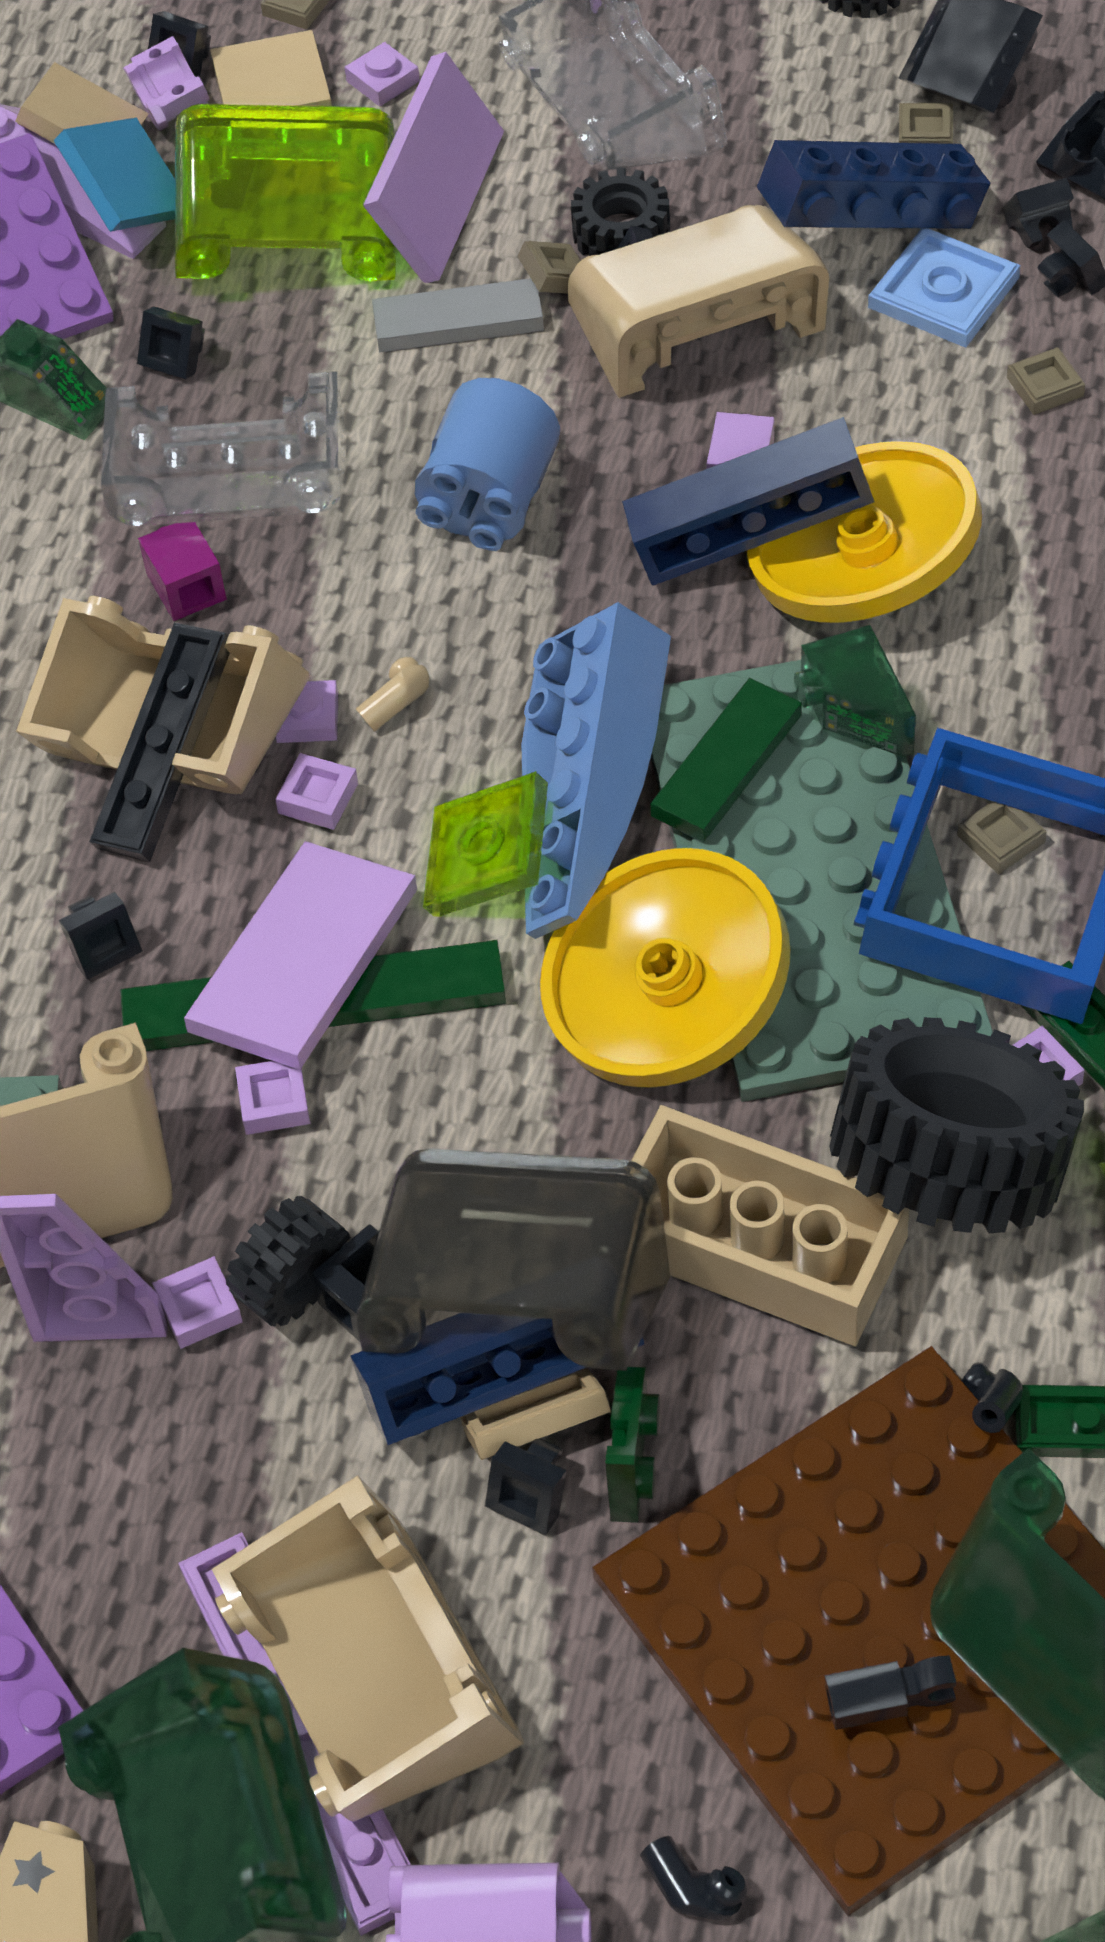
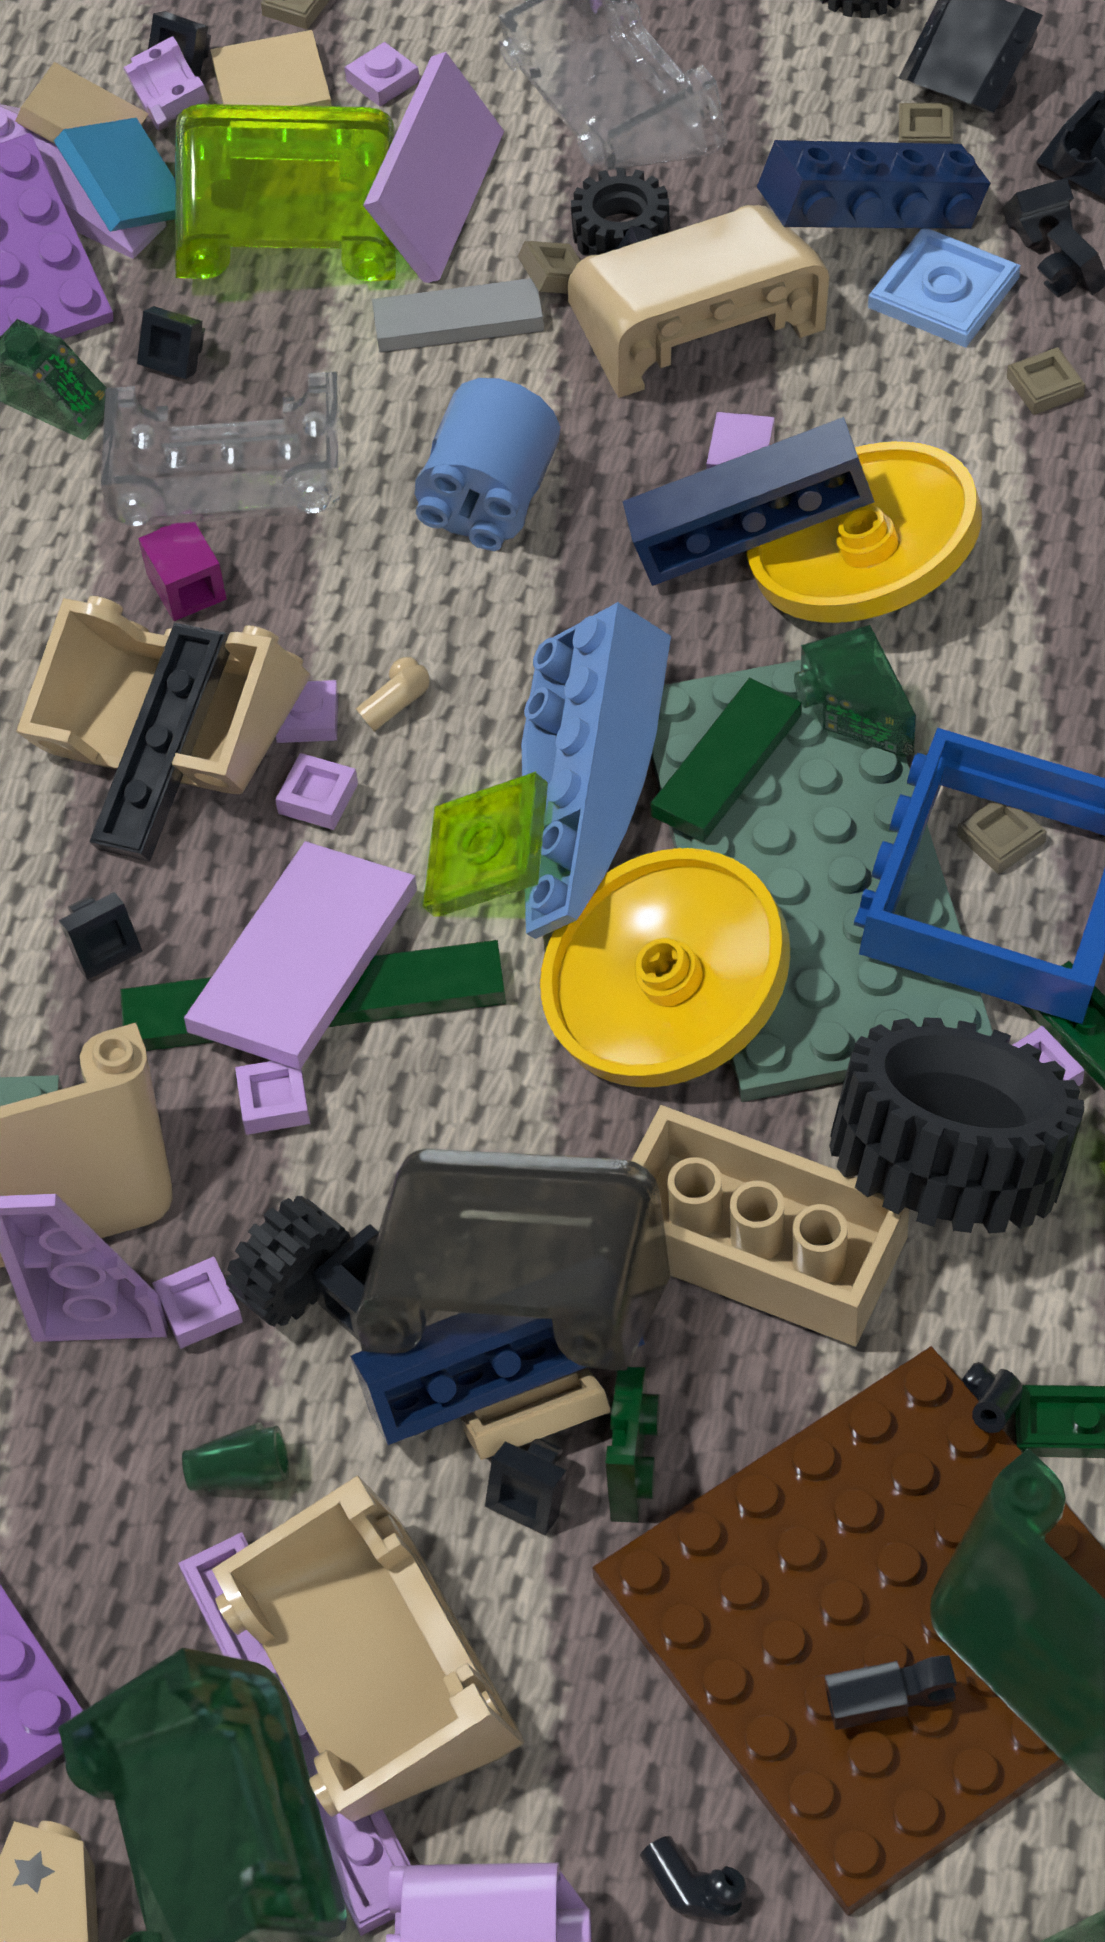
none -> clear green cone [182,1422,289,1491]

